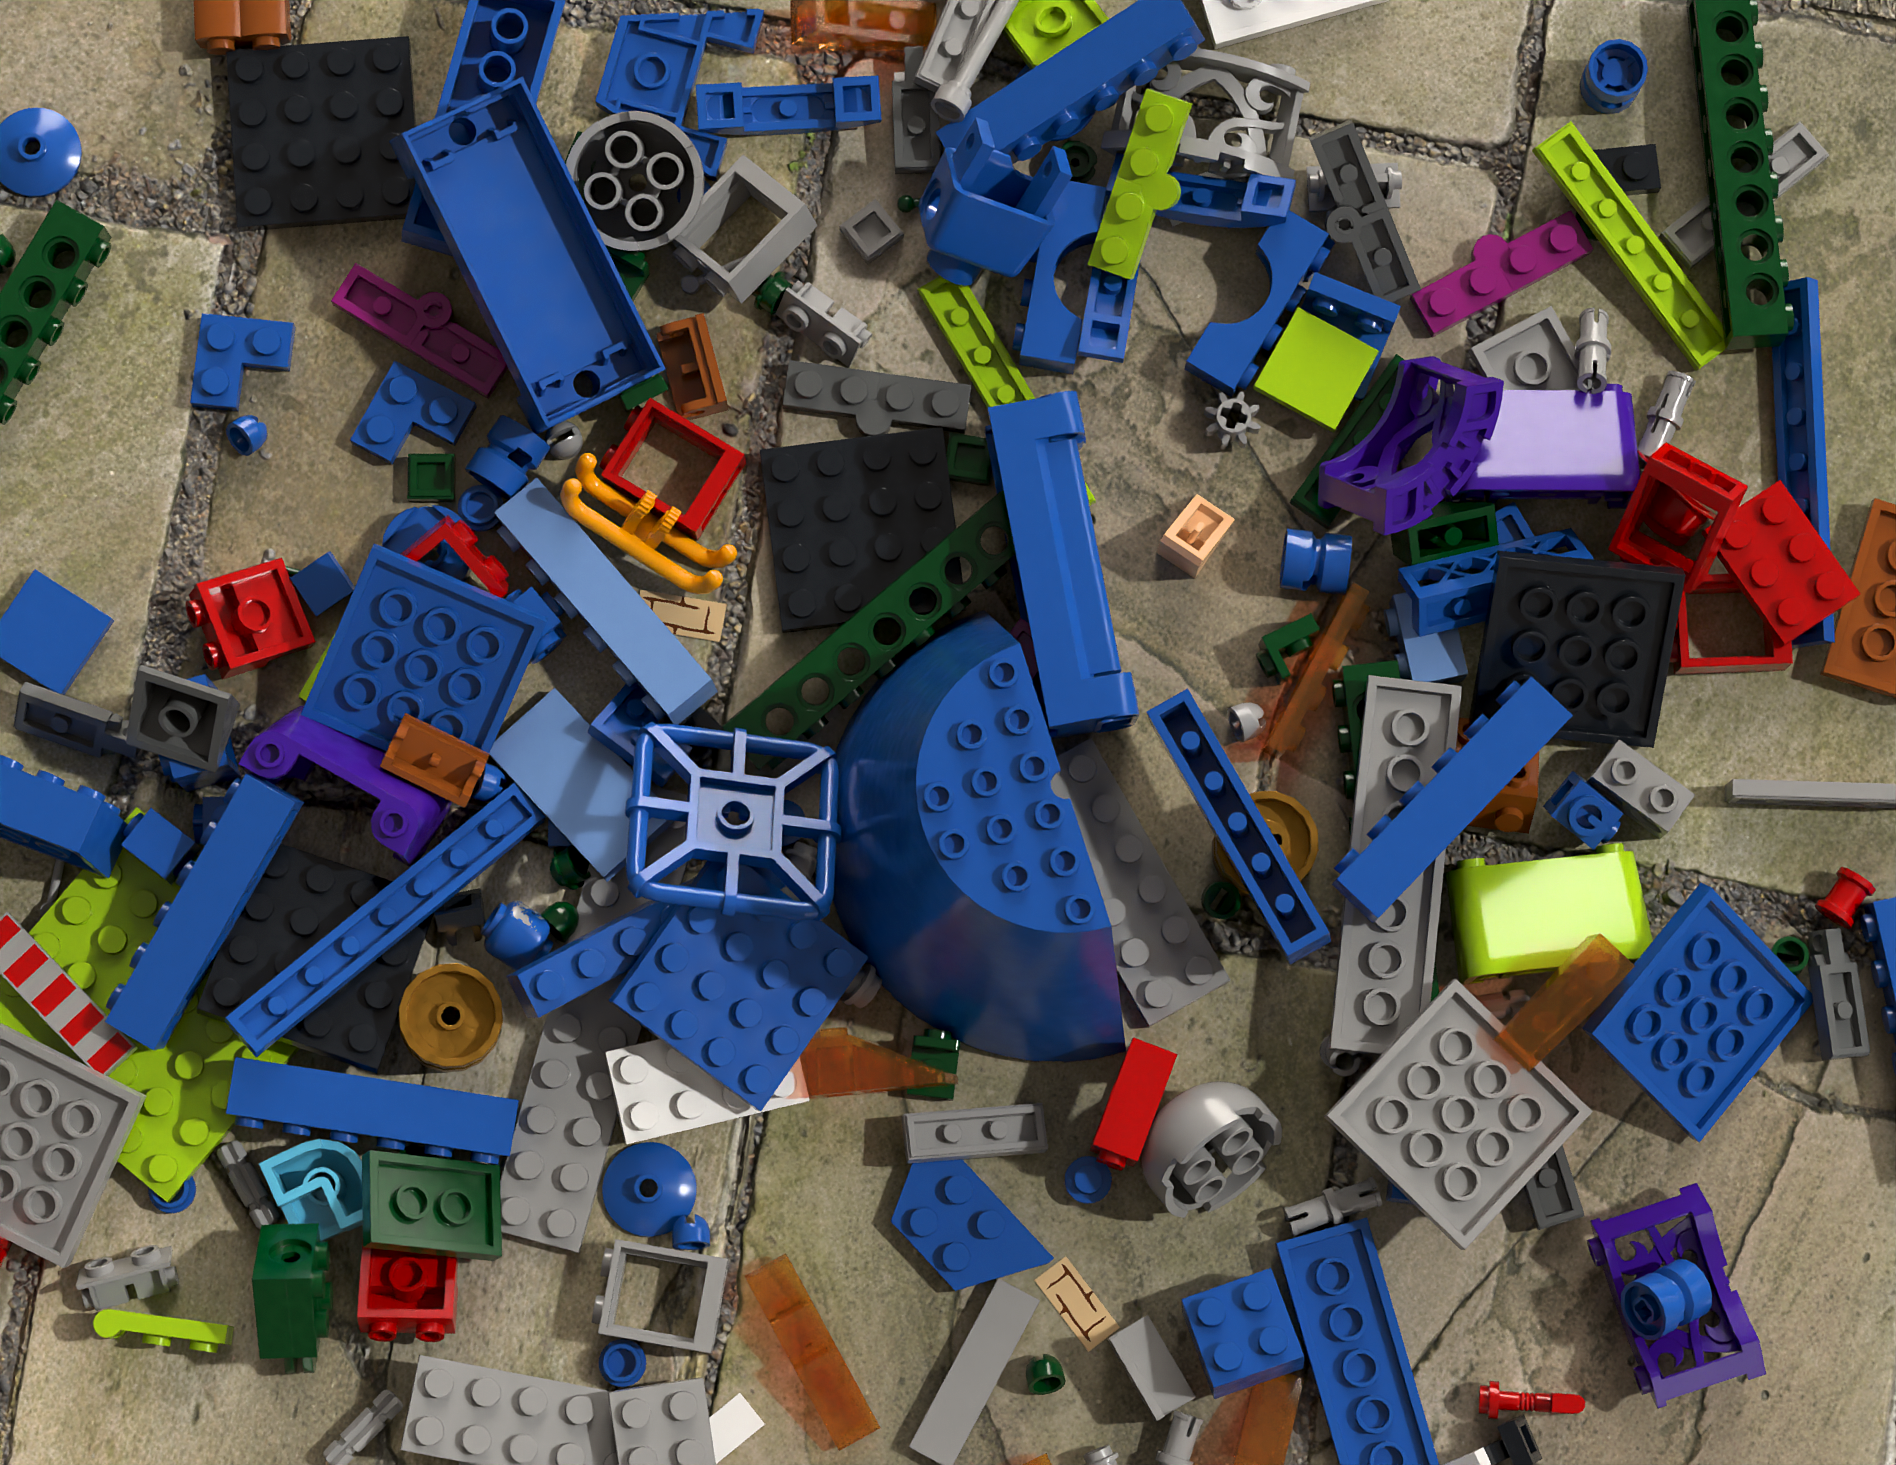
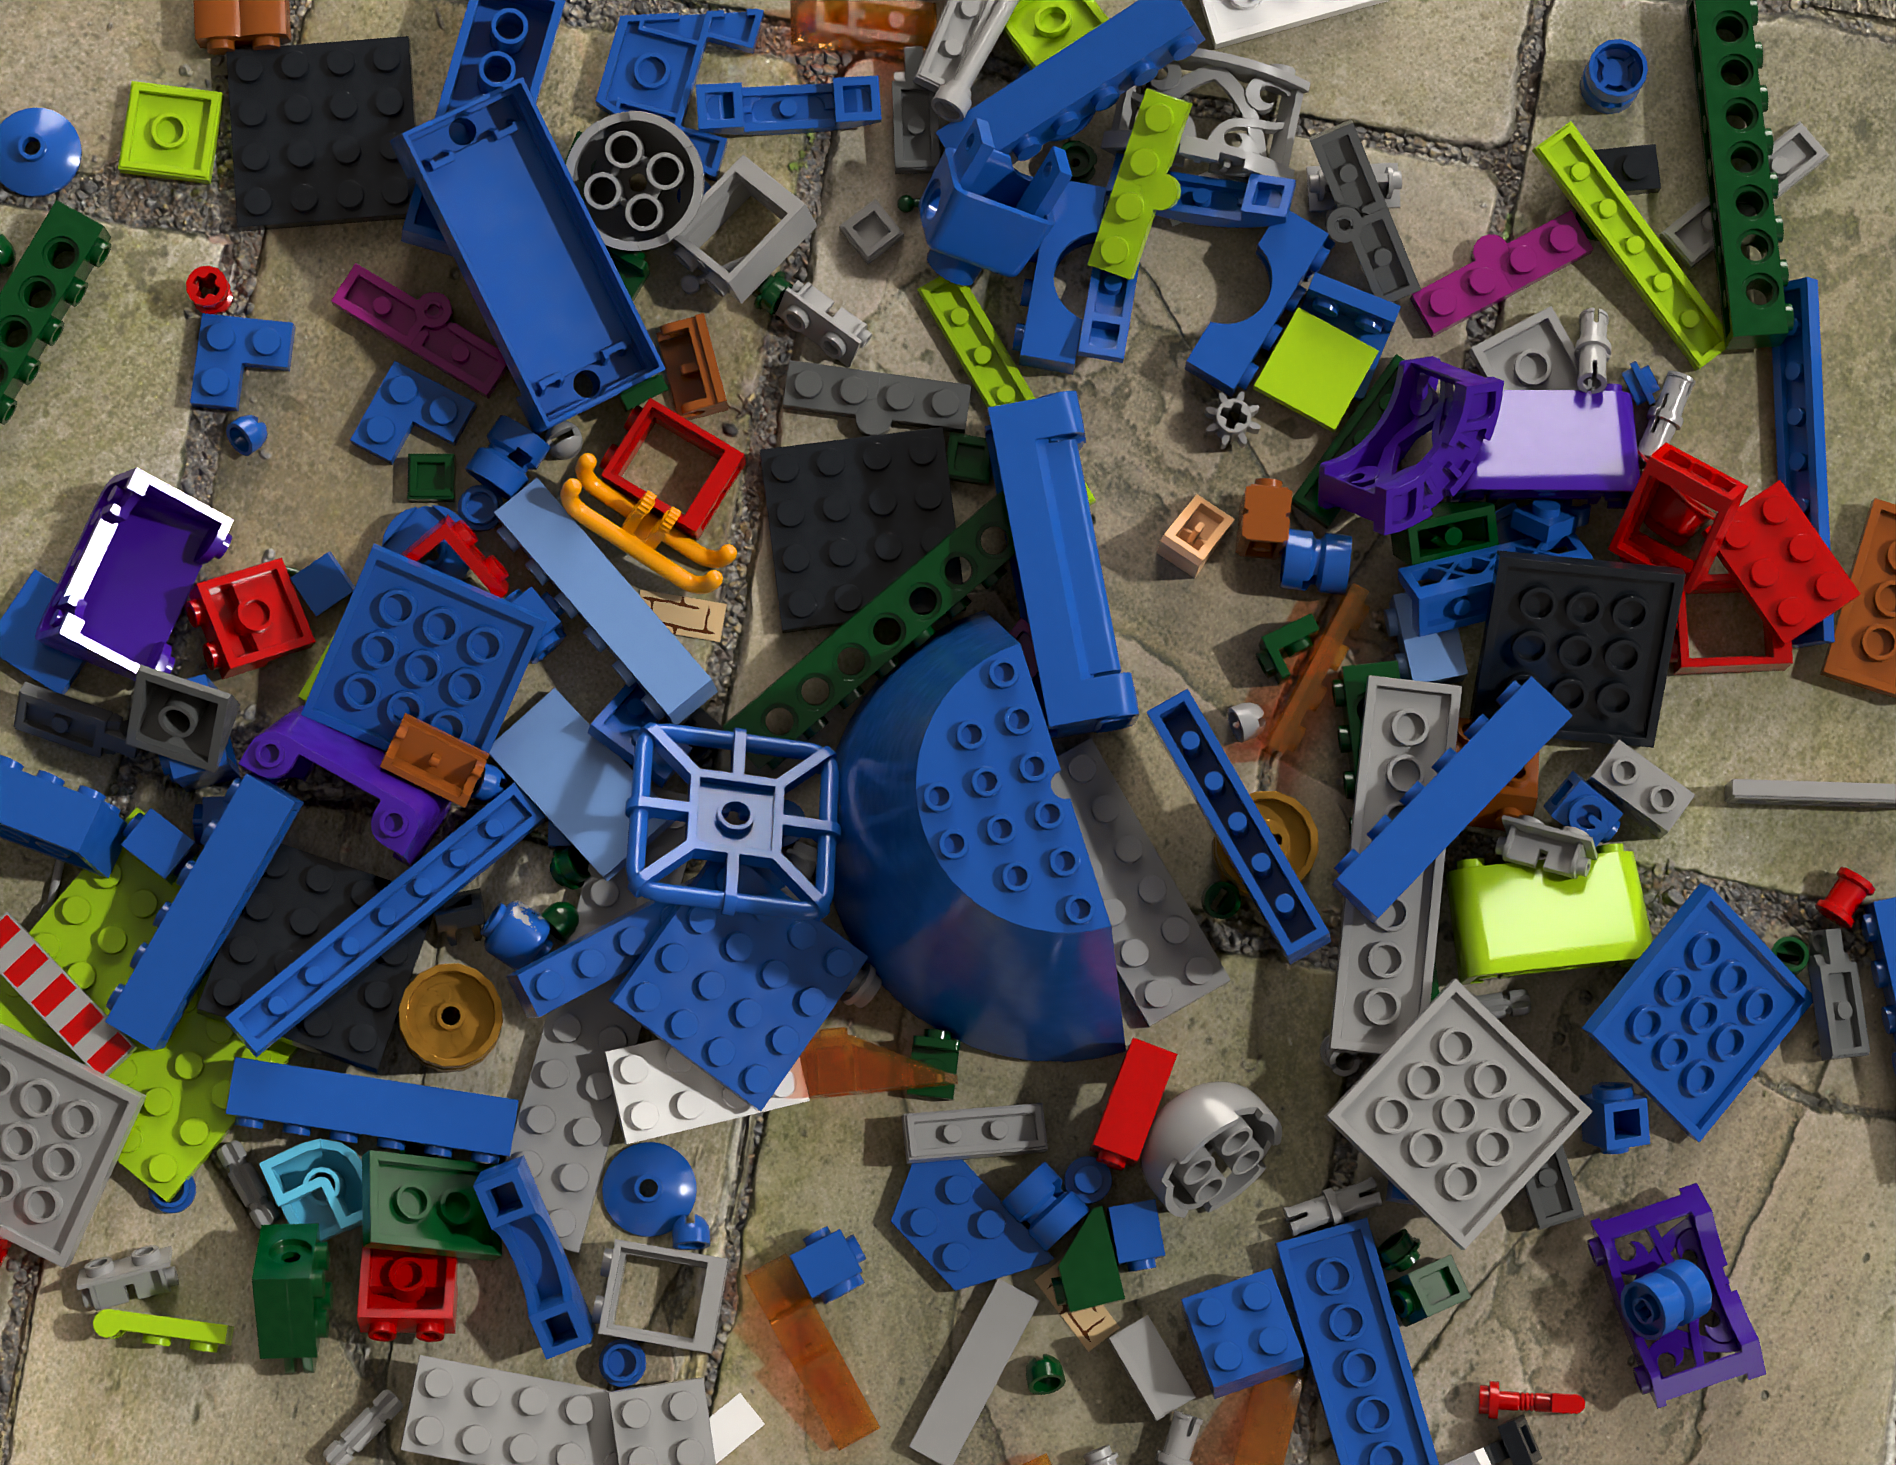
clear orange slope [1493,933,1635,1072] -> none
none -> dark purple windscreen [35,467,234,681]
none -> lime tile [118,81,224,184]
none -> red bush [186,266,233,315]
none -> blue arch [473,1155,596,1360]
none -> blue brick [790,1226,866,1305]
none -> blue wheel [1001,1162,1090,1252]
none -> dark green slope [1051,1206,1125,1314]
none -> blue brick [1107,1199,1165,1272]
none -> dark orange brick [1235,478,1293,560]
none -> dark green plate [1377,1229,1421,1272]
none -> dark green bracket [1387,1255,1471,1327]
none -> light grey hinge [1495,815,1598,879]
none -> blue plate [1510,499,1591,543]
none -> blue brick [1579,1082,1650,1154]
none -> blue plate [1621,361,1660,406]

